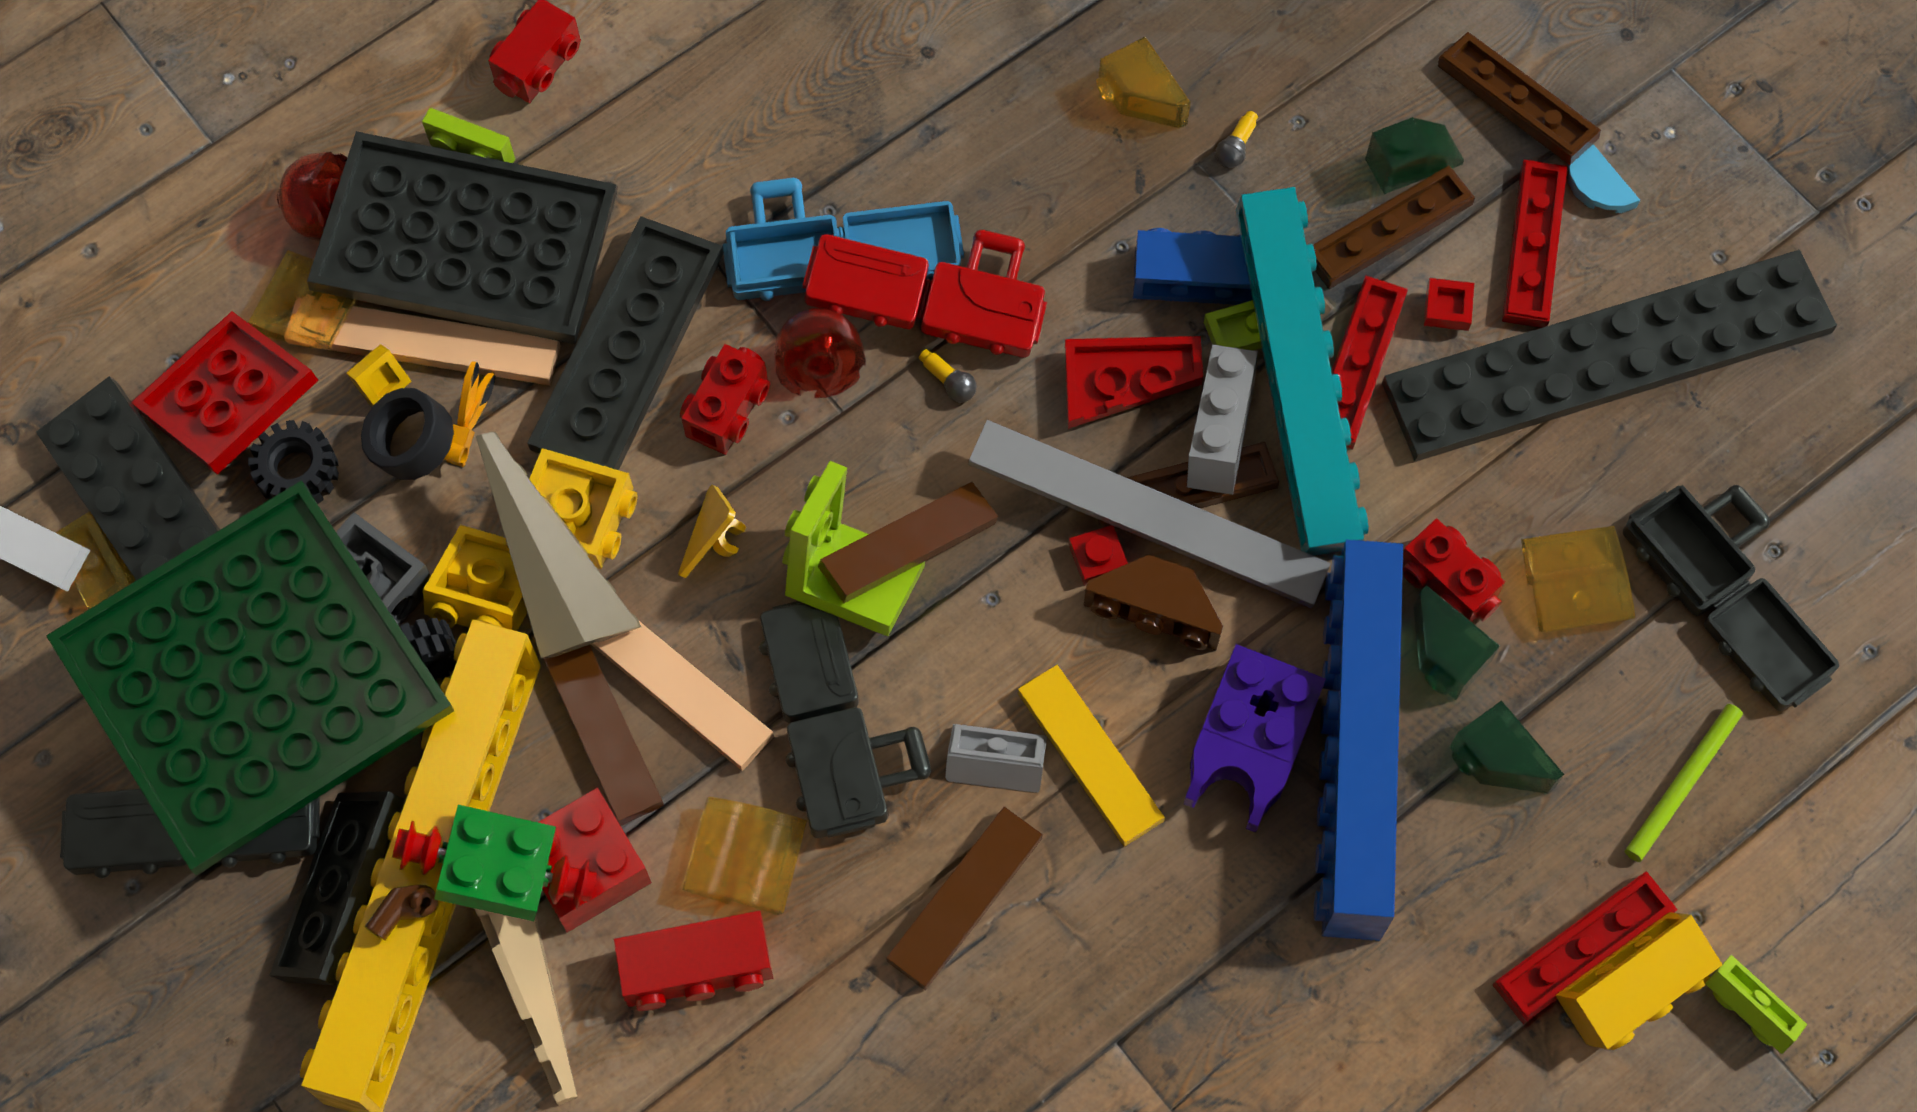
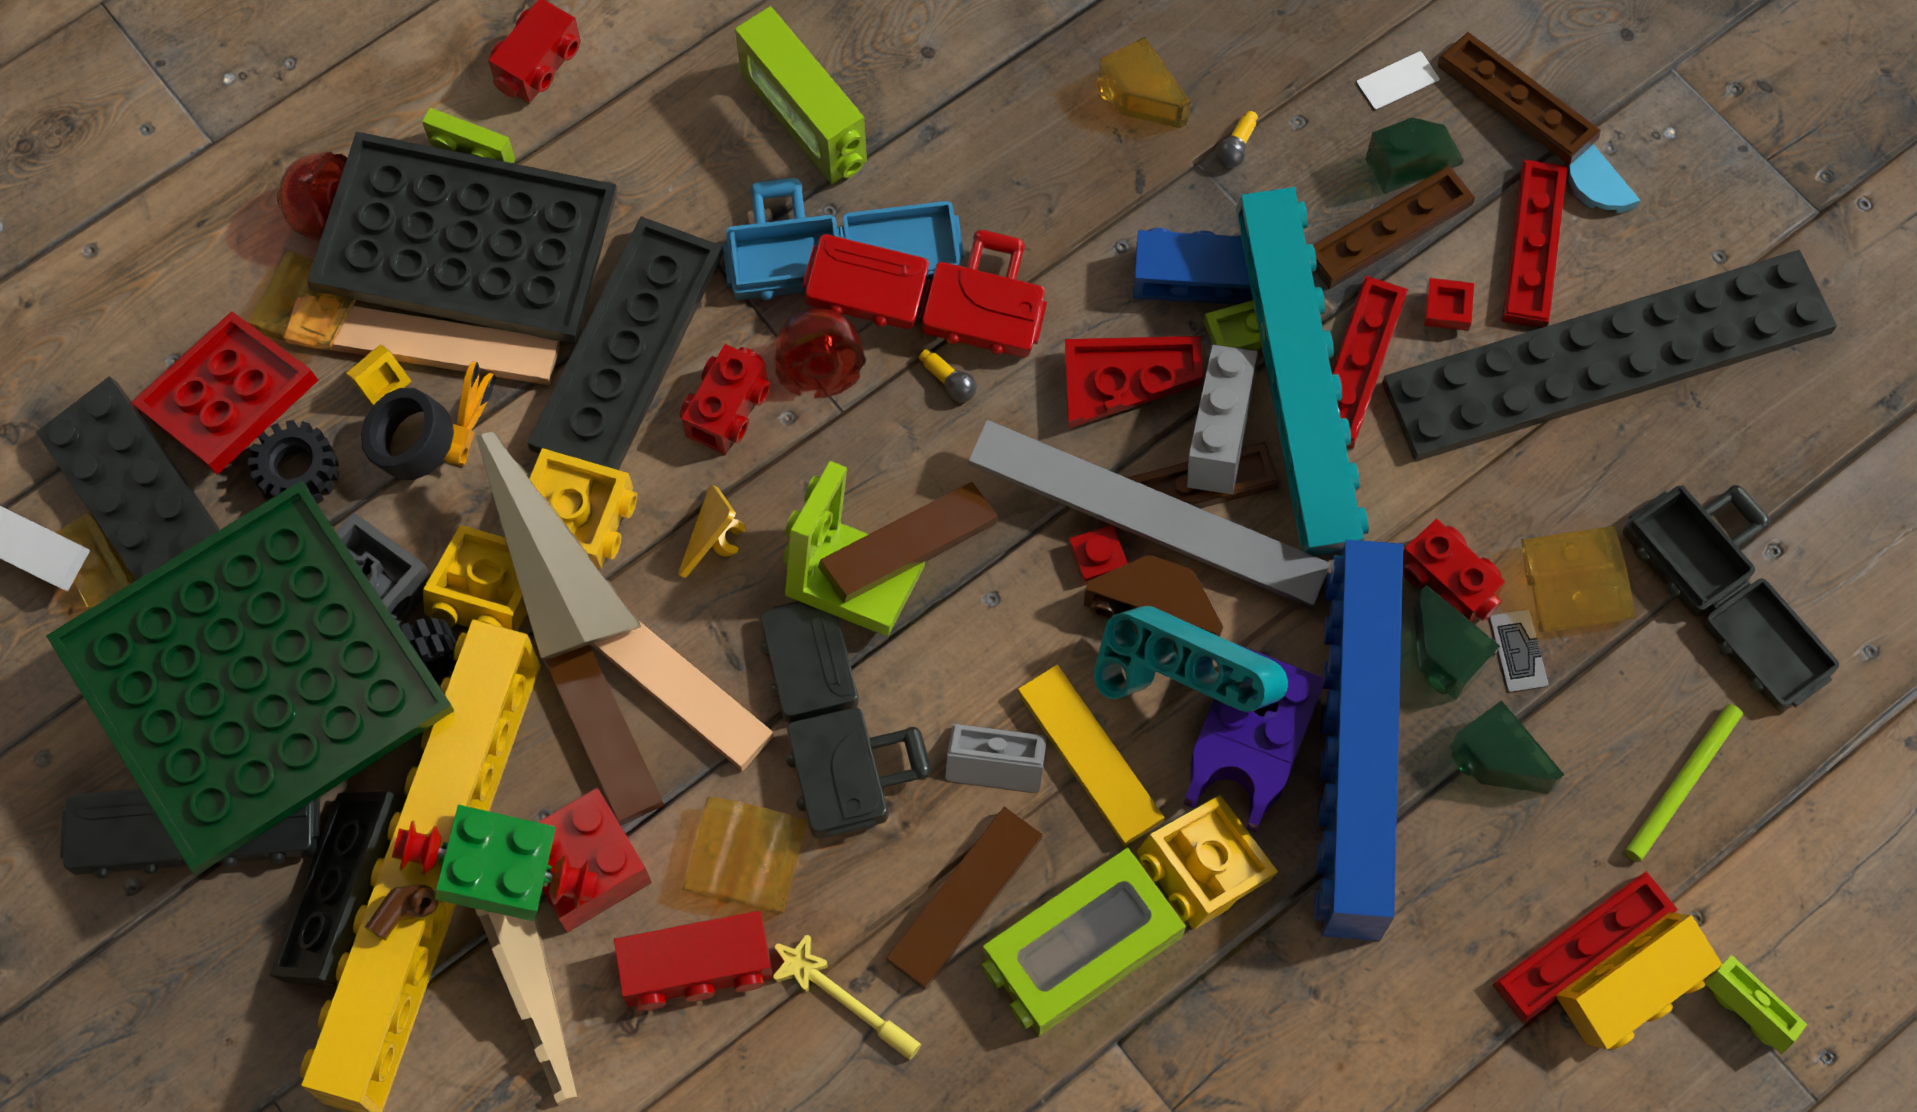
none -> lime piece [735,6,867,184]
none -> light yellow piece [774,935,921,1060]
none -> lime piece [980,847,1186,1037]
none -> teal beam [1094,606,1288,712]
none -> yellow plate [1136,795,1278,930]
none -> white sticker [1357,51,1440,110]
none -> sticker [1490,610,1549,692]

